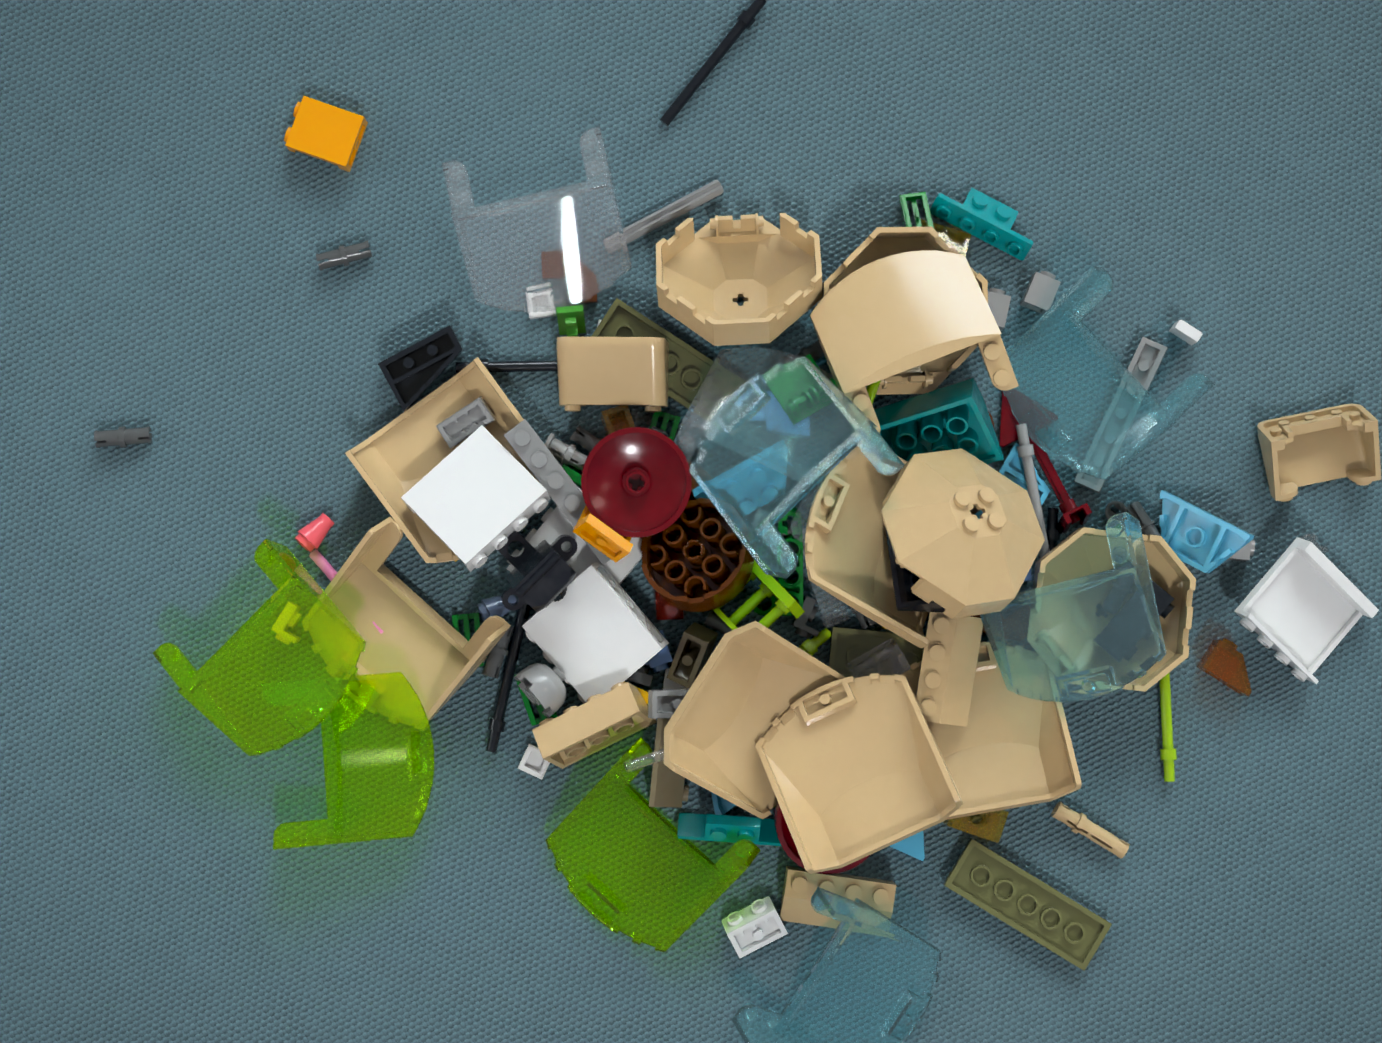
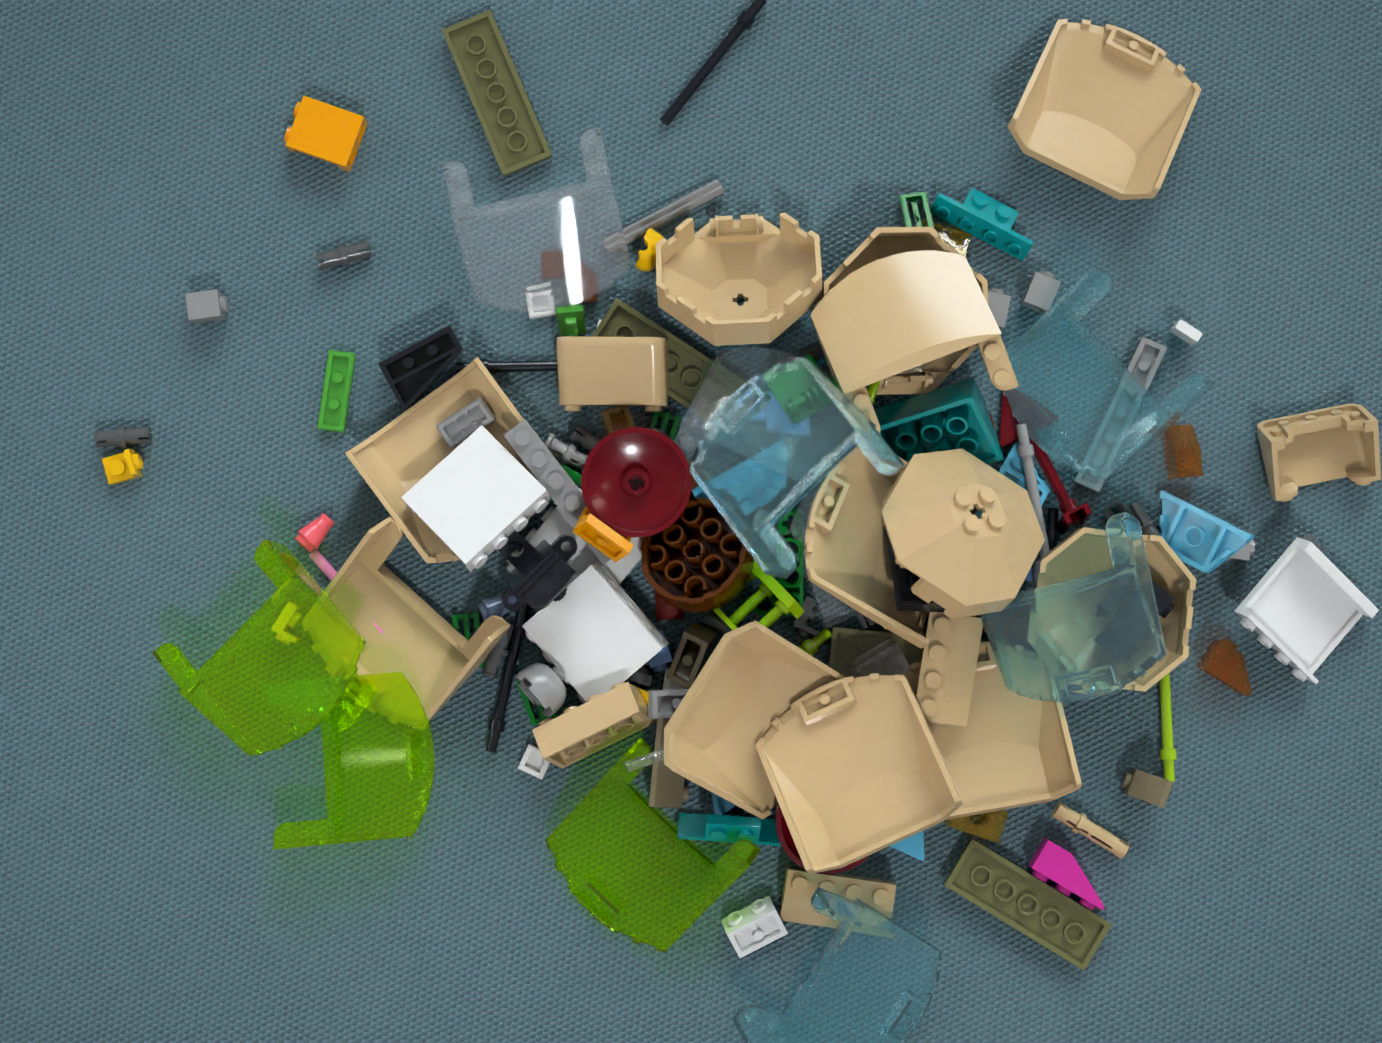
none -> yellow bracket [102,449,144,485]
none -> light grey brick [185,289,229,324]
none -> bright green tile [317,350,357,433]
none -> olive plate [442,10,553,177]
none -> yellow hair [635,228,664,272]
none -> tan windscreen [1007,19,1202,200]
none -> dark pink slope [1028,838,1105,910]
none -> dark tan slope [1121,768,1173,808]
none -> clear orange slope [1164,424,1203,480]

